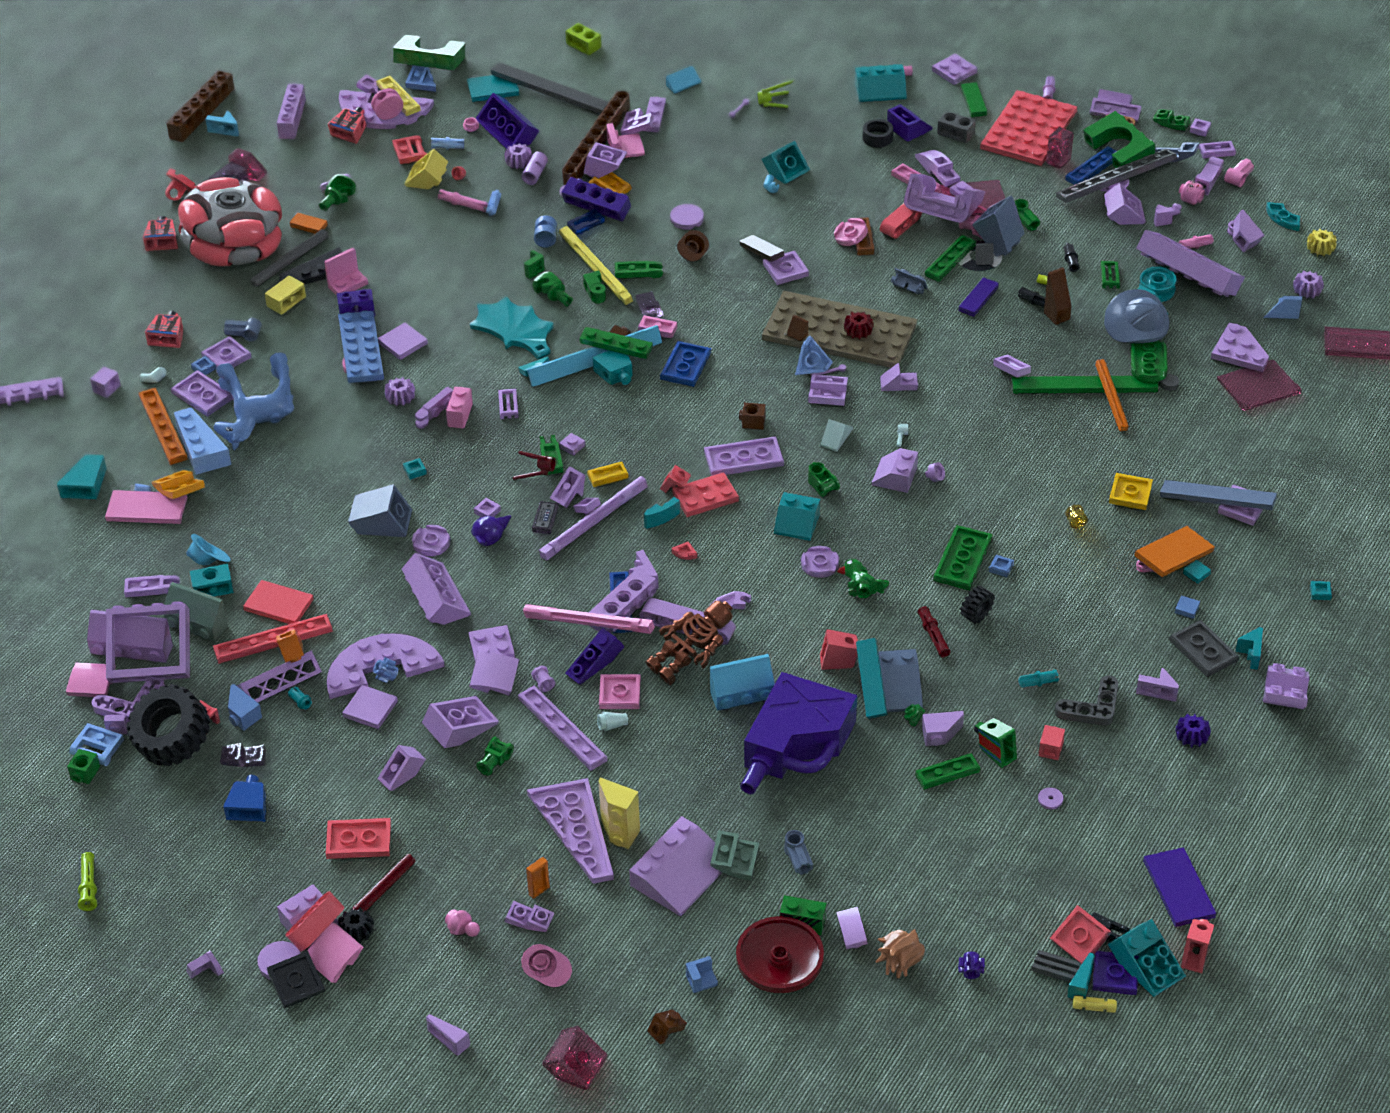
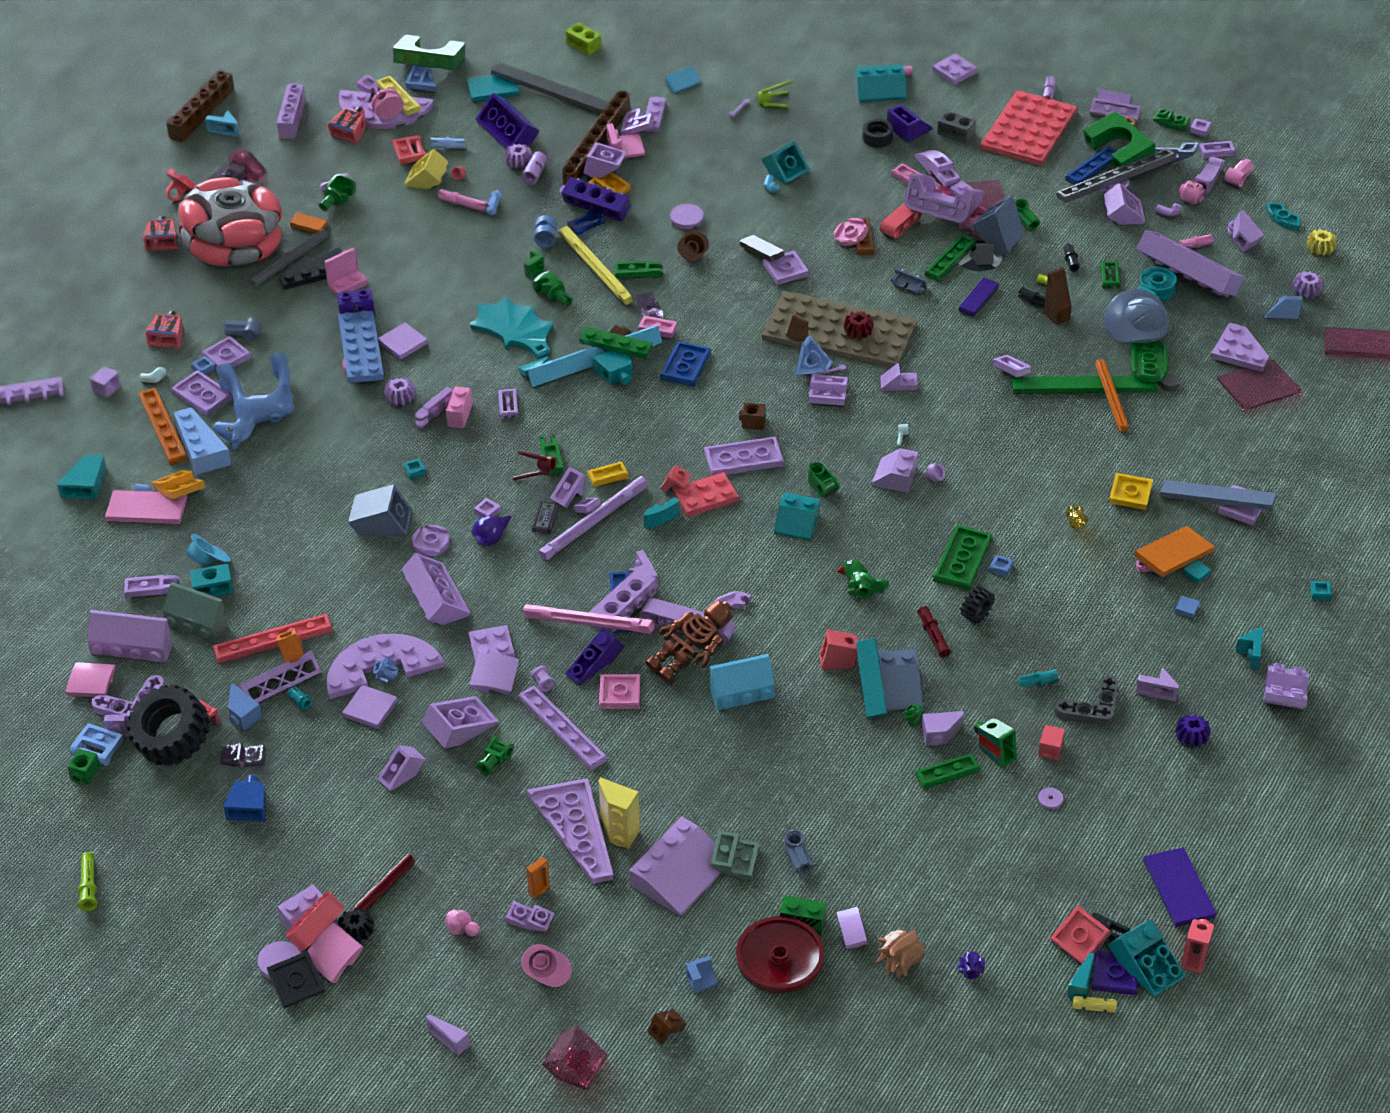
lavender window [106,601,190,683] -> none
lavender tile [186,951,224,978] -> none
coral tile [243,580,314,624] -> none
light yellow brick [265,276,306,315] -> none
coral plate [326,818,391,859] -> none
bright pink plate [463,117,479,132] -> none
lavender plate [559,433,585,456] -> none
green leg [583,270,606,304] -> none
light aqua cone [597,712,628,732] -> none
coral tile [672,541,697,560] -> none
dark purple piece [740,672,857,795] -> none
lavender tile [801,546,839,578] -> none
light aqua slope [820,419,853,452] -> none
green tile [961,82,987,117] -> none
dark grey tile [1031,950,1080,983] -> none
clear pink brick [1046,127,1074,169] -> none
lavender tile [1154,207,1173,227] -> none
dark grey tile [1169,620,1239,677] -> none

